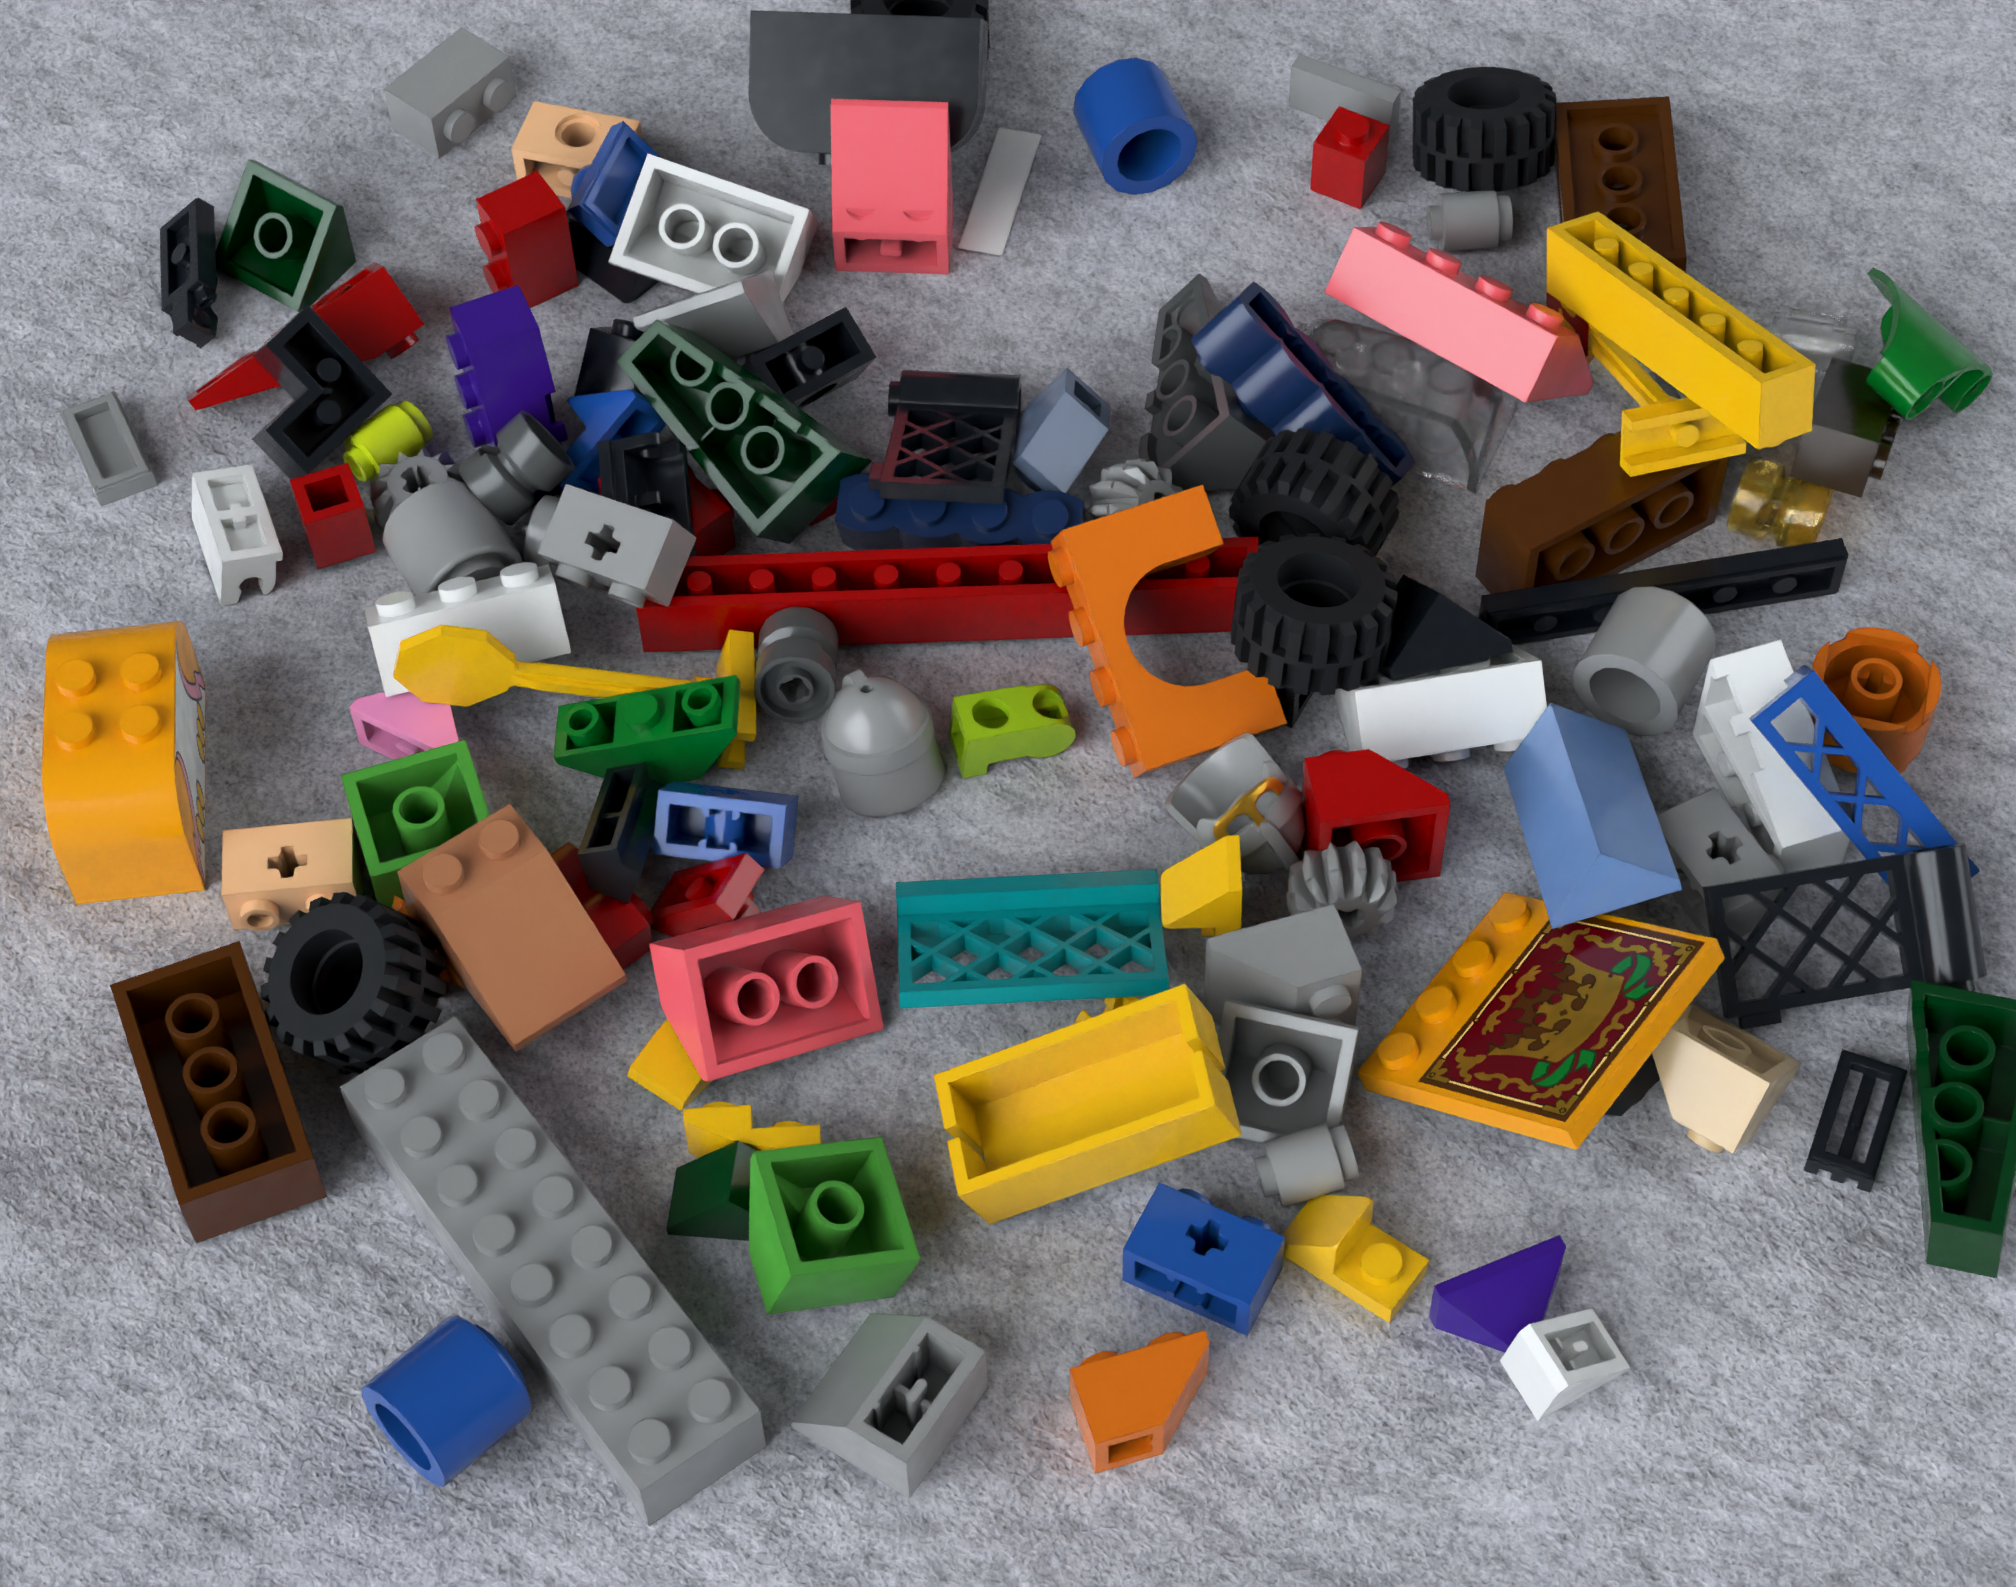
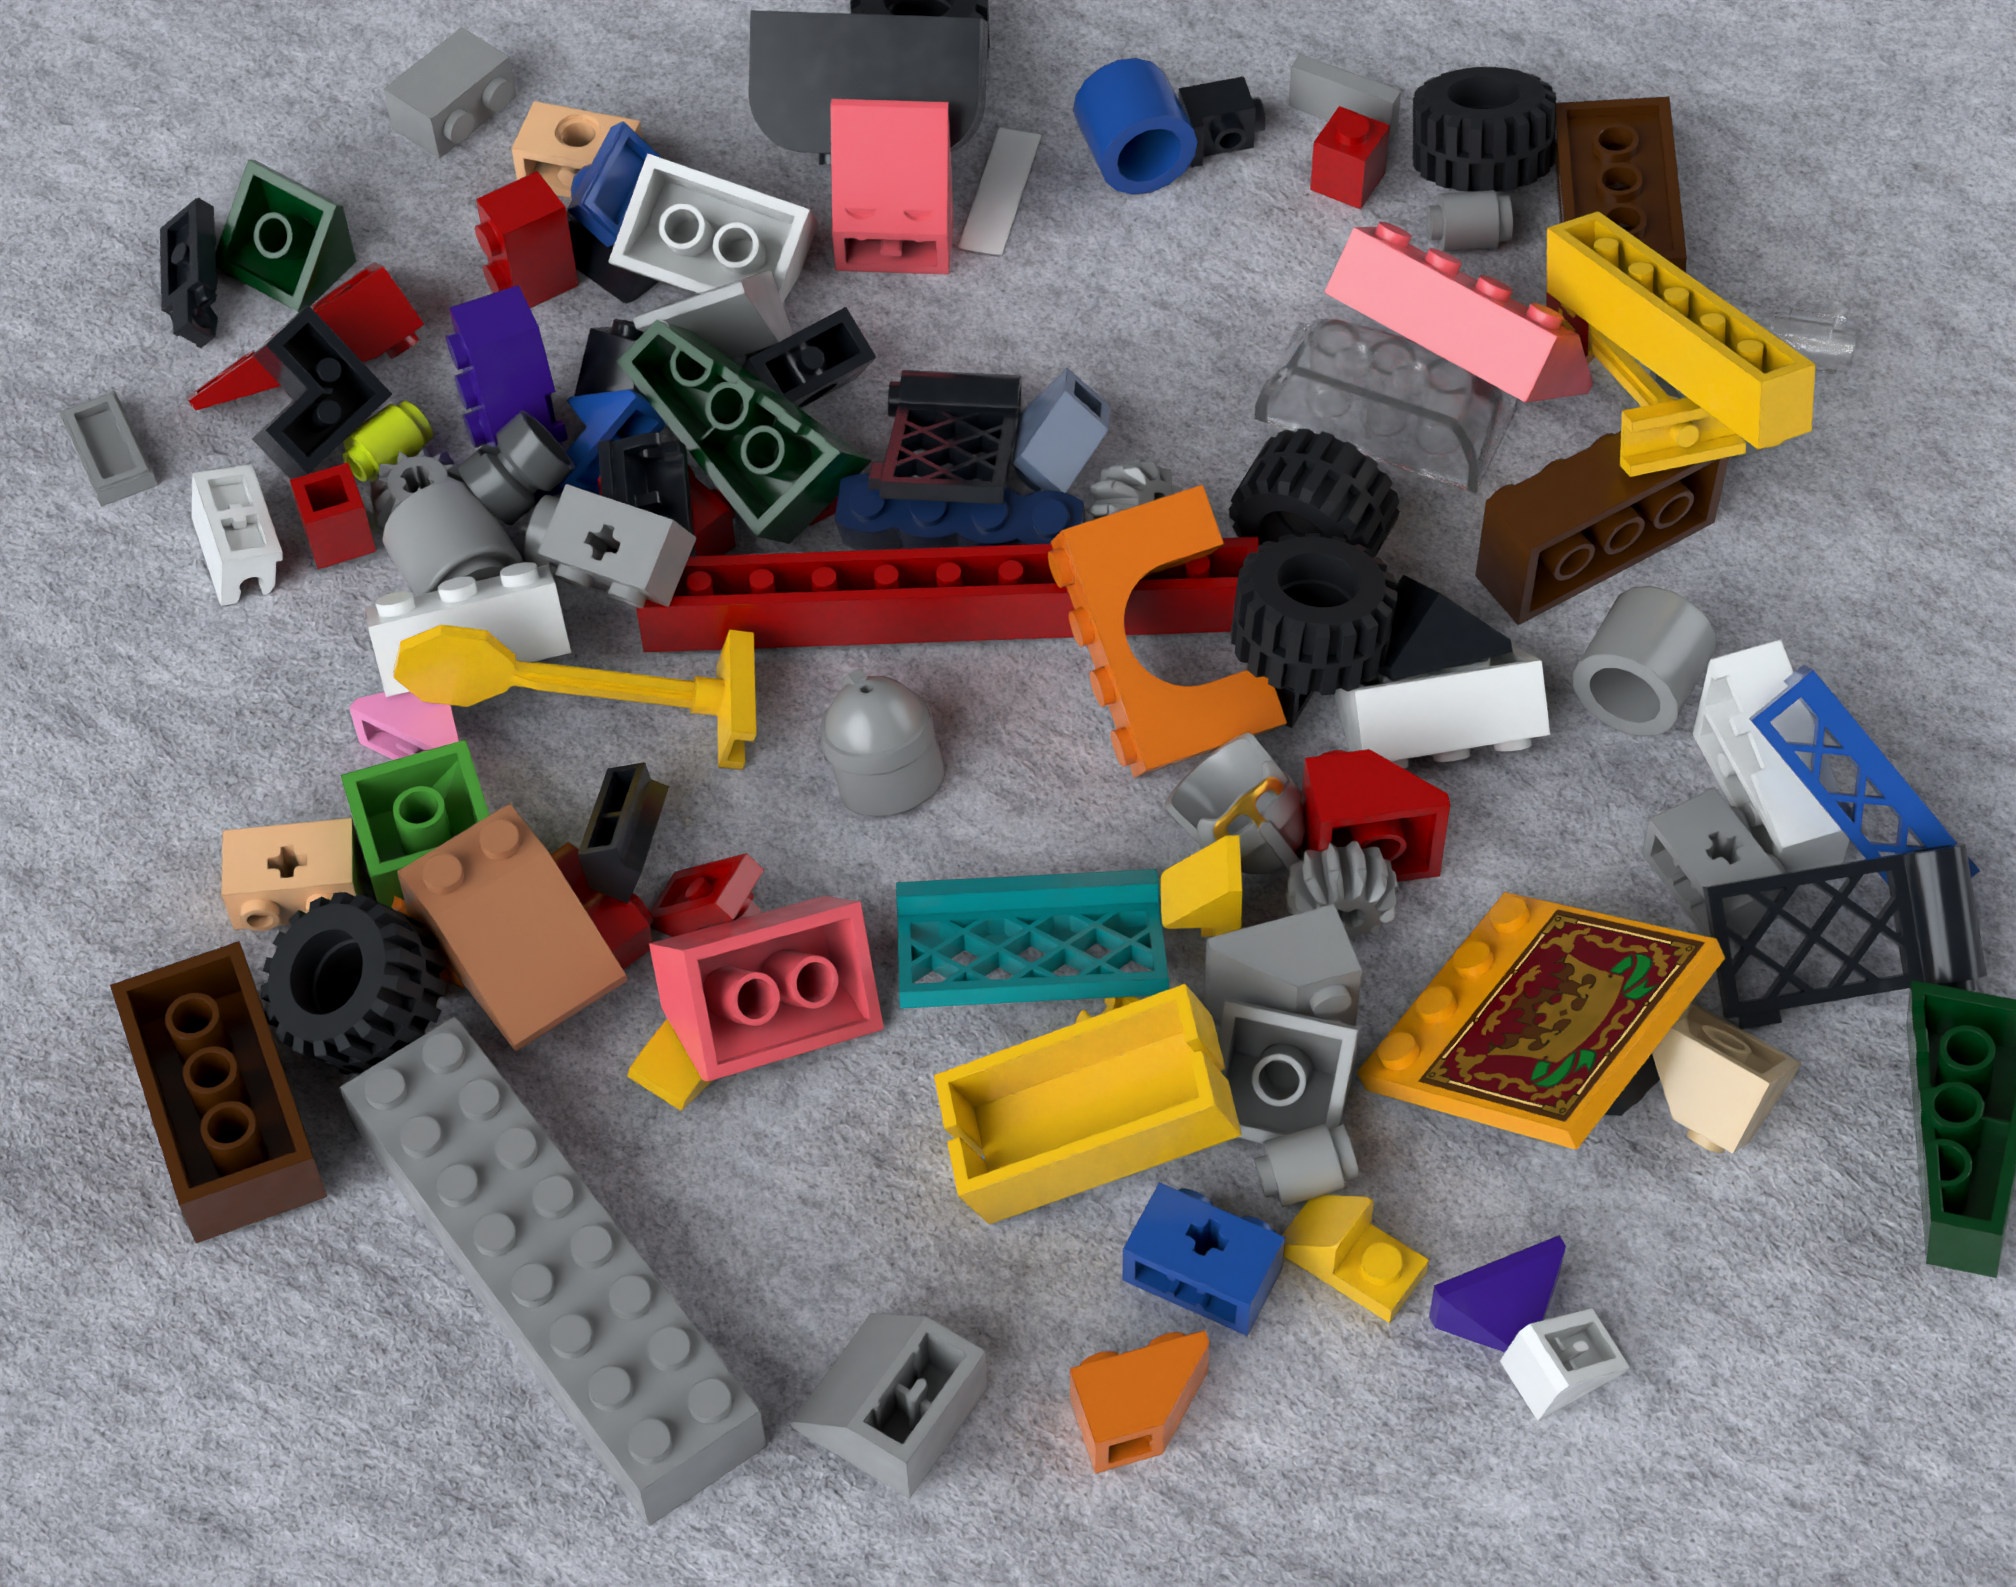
light orange brick [42,621,206,905] -> none
blue piece [361,1315,532,1487] -> none
green slope [553,675,740,785] -> none
blue brick [652,781,799,869] -> none
dark green slope [666,1141,757,1241] -> none
yellow slope [683,1101,822,1158] -> none
bright green slope [749,1136,921,1315] -> none
dark grey wheel [754,607,839,723] -> none
lime leg [948,684,1076,779] -> none
dark grey wedge [1138,273,1276,491] -> none
dark blue brick [1191,282,1416,488] -> none
black tile [1478,538,1849,645] -> none
medium blue slope [1503,703,1682,929] -> none
clear yellow wheel [1727,455,1834,548] -> none
dark brown brick [1789,357,1902,498] -> none
black tile [1803,1049,1908,1193] -> none
orange brick [1809,627,1942,774] -> none
green panel [1866,268,1993,421] -> none
none -> black brick [1178,76,1266,167]

